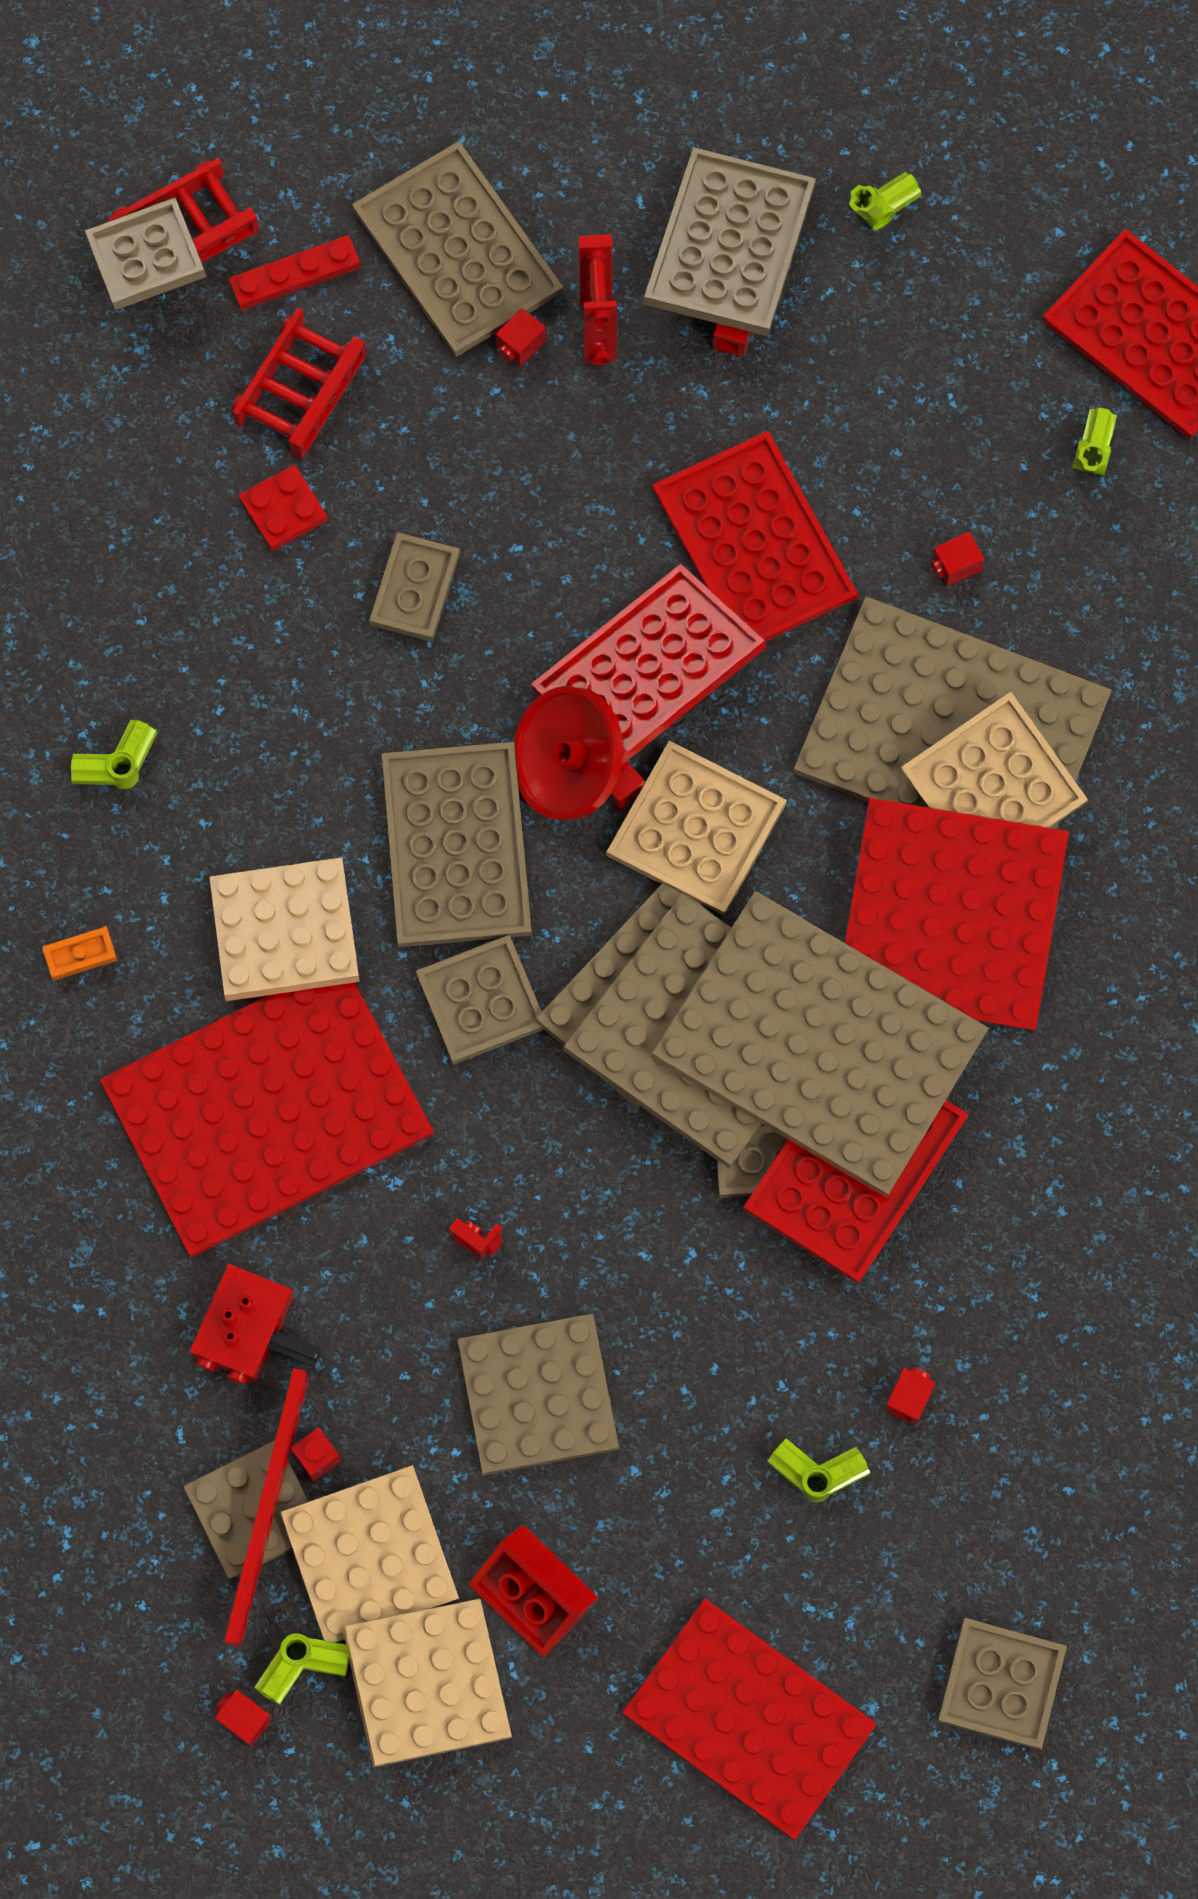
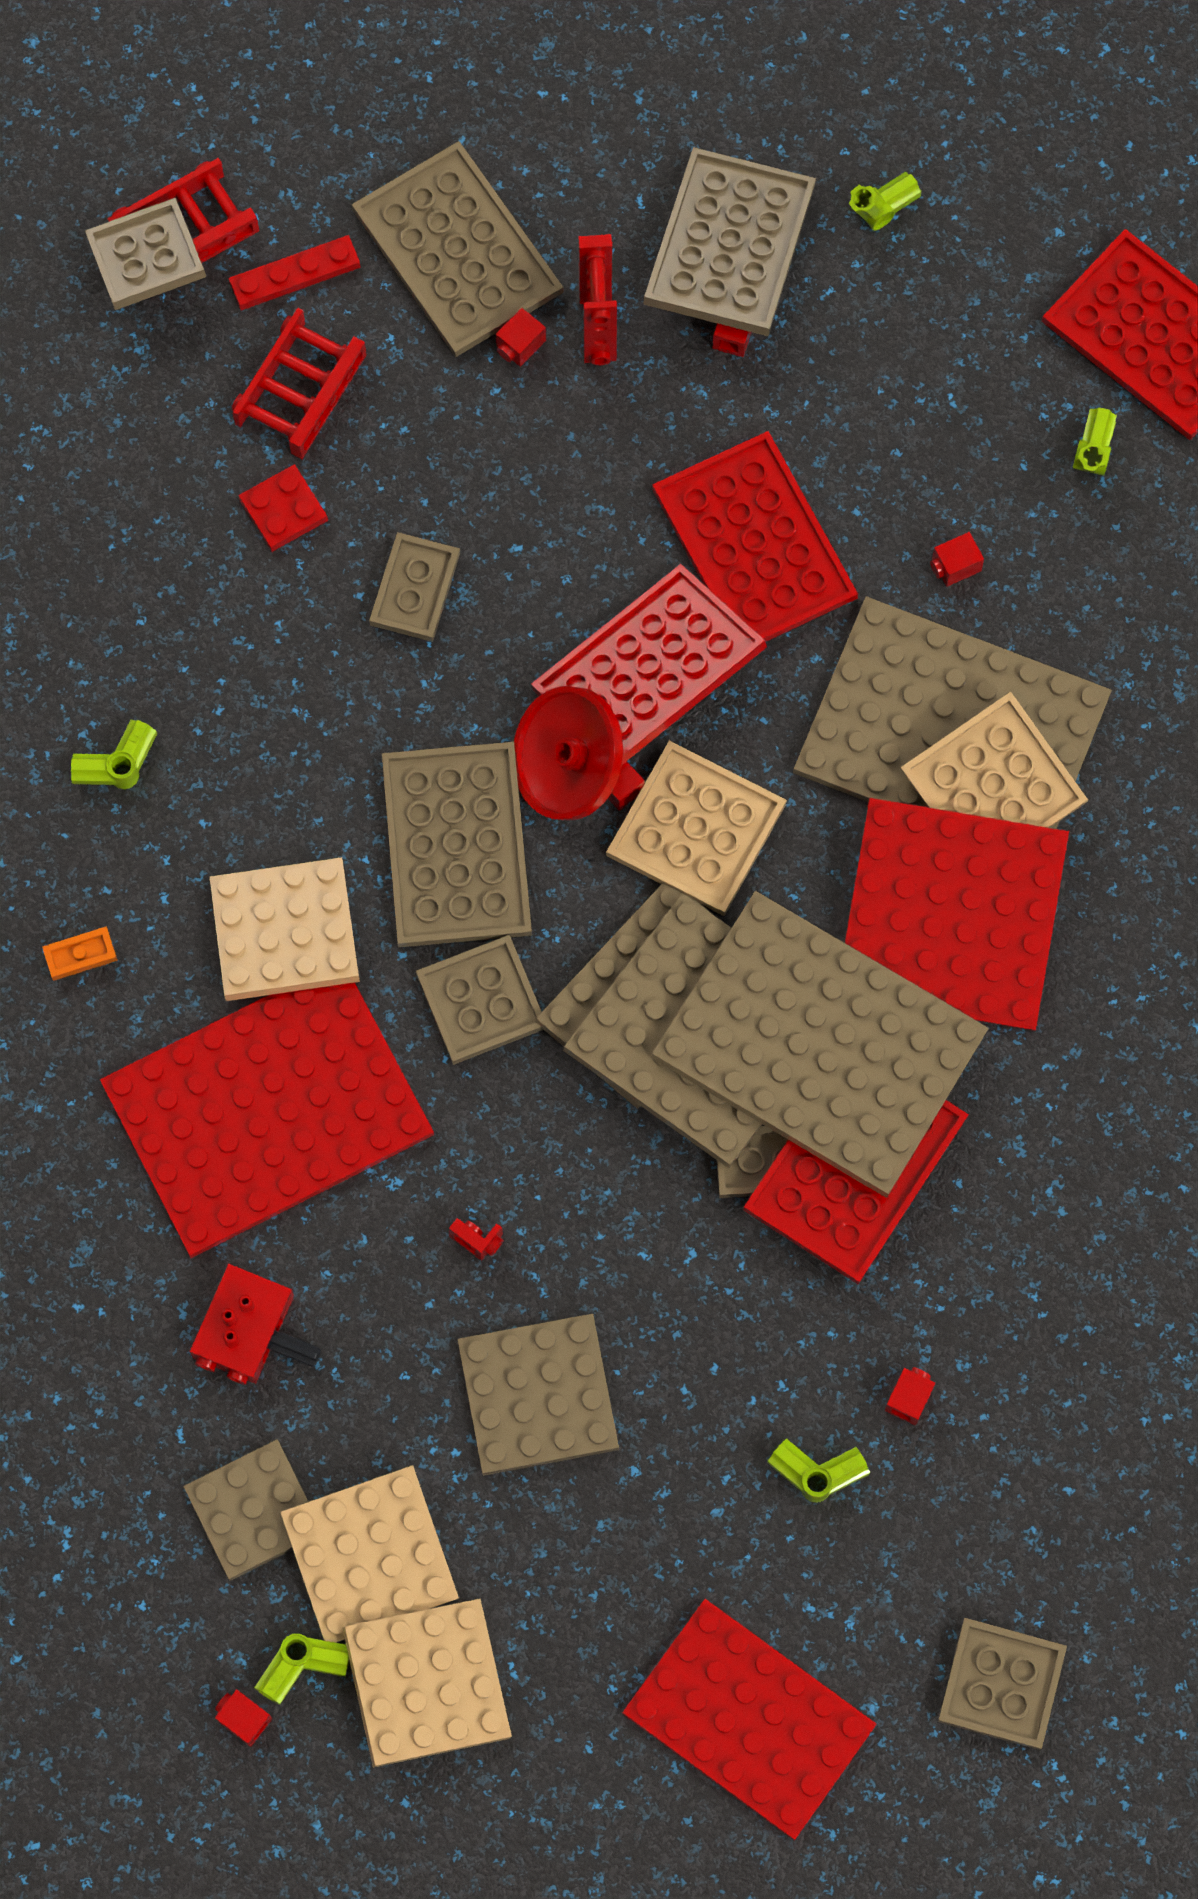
red tile [224,1368,309,1648] -> none
red brick [291,1428,341,1483] -> none
red slope [468,1525,599,1658] -> none

